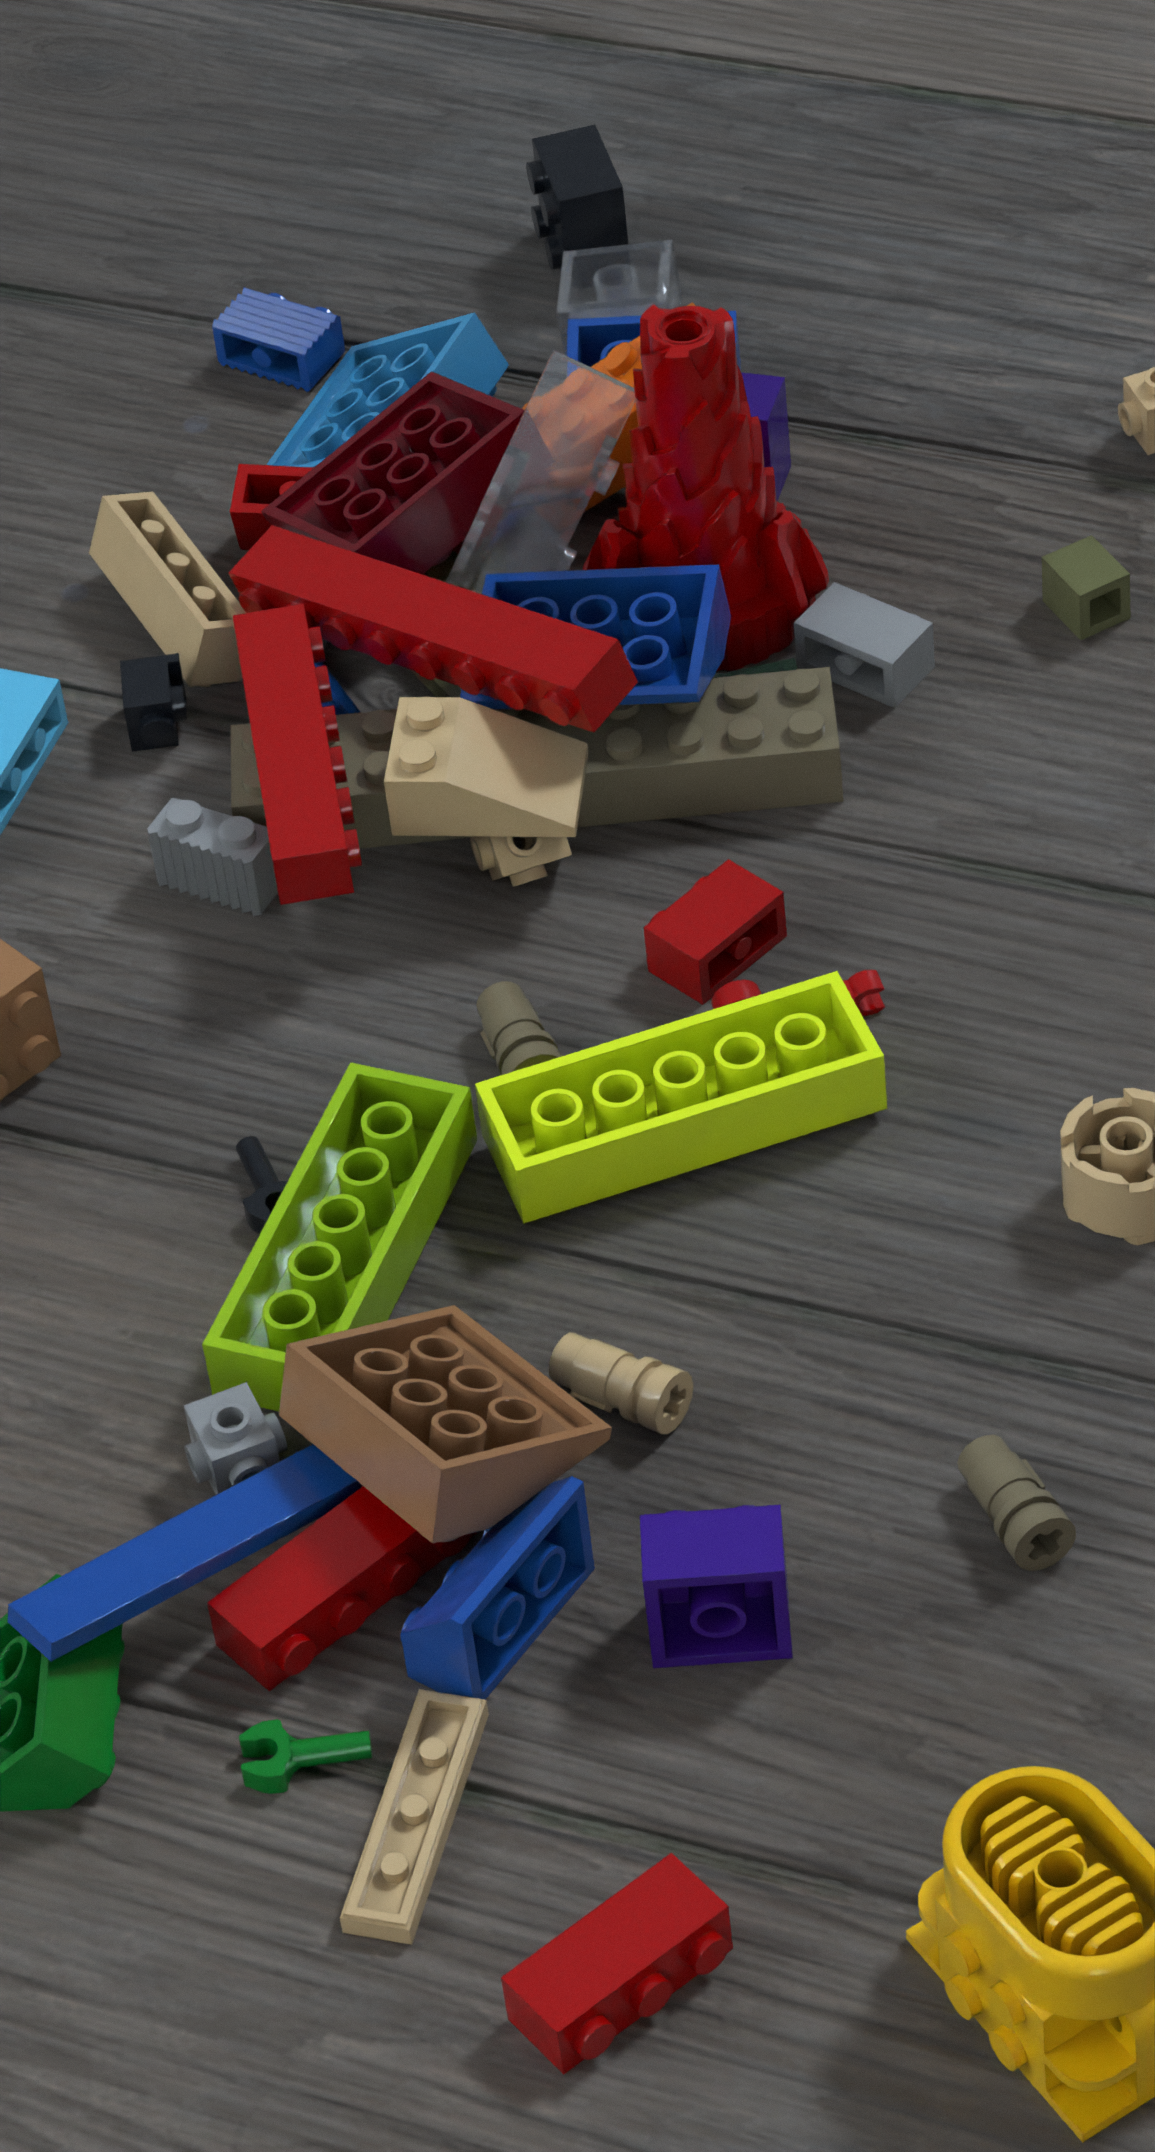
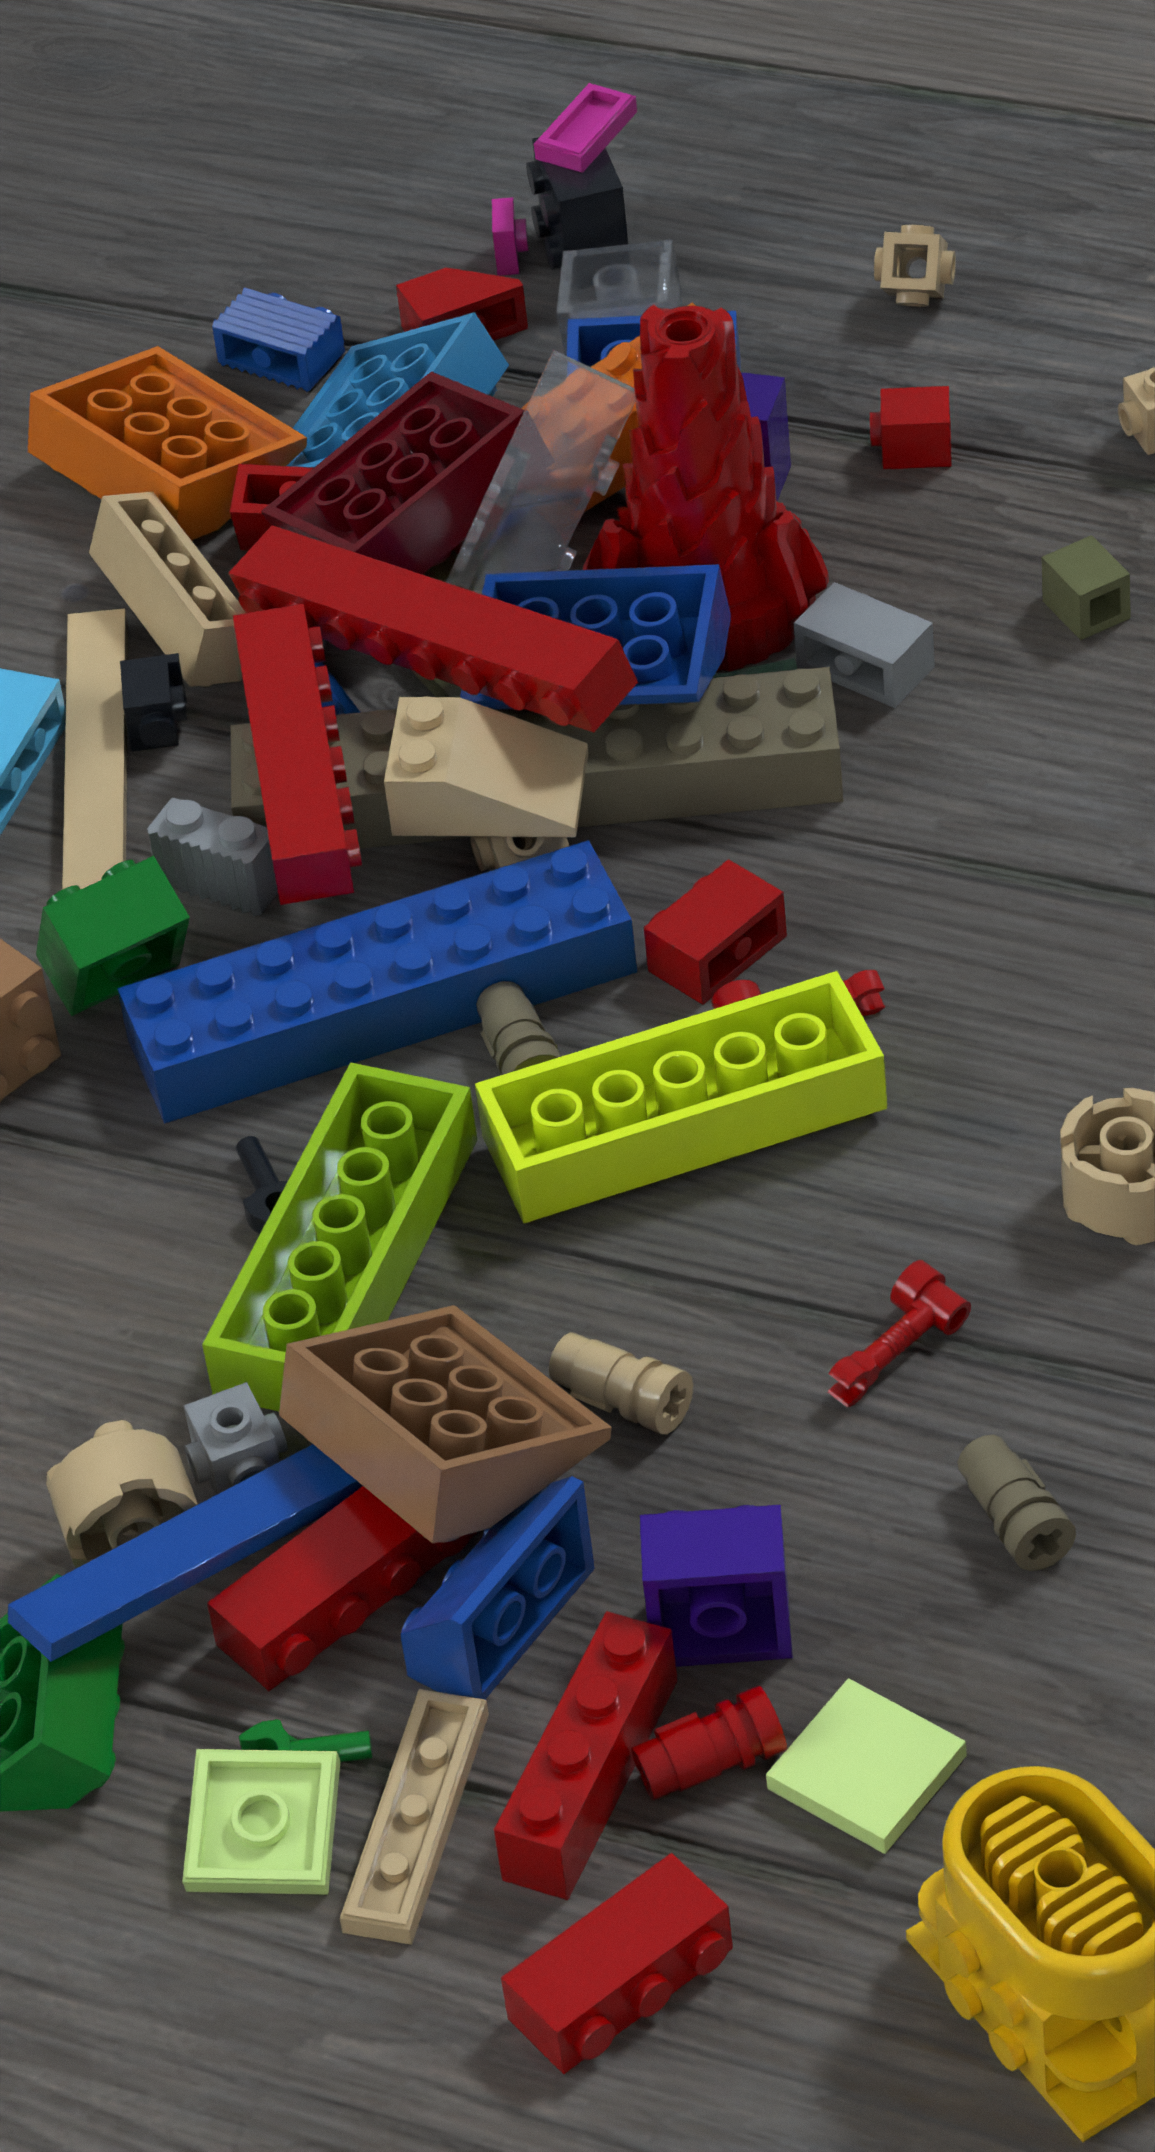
none -> orange slope [28,346,307,541]
none -> green brick [36,855,190,1016]
none -> tan brick [46,1420,198,1568]
none -> tan tile [62,608,128,889]
none -> blue brick [117,840,637,1124]
none -> yellowish green tile [182,1749,341,1895]
none -> red slope [396,267,528,341]
none -> dark pink plate [492,197,529,276]
none -> red brick [494,1611,678,1900]
none -> dark pink tile [534,83,637,173]
none -> red axle [631,1685,788,1801]
none -> yellowish green tile [766,1678,967,1854]
none -> red brick [827,1260,971,1407]
none -> red brick [870,386,952,469]
none -> tan brick [874,225,956,307]

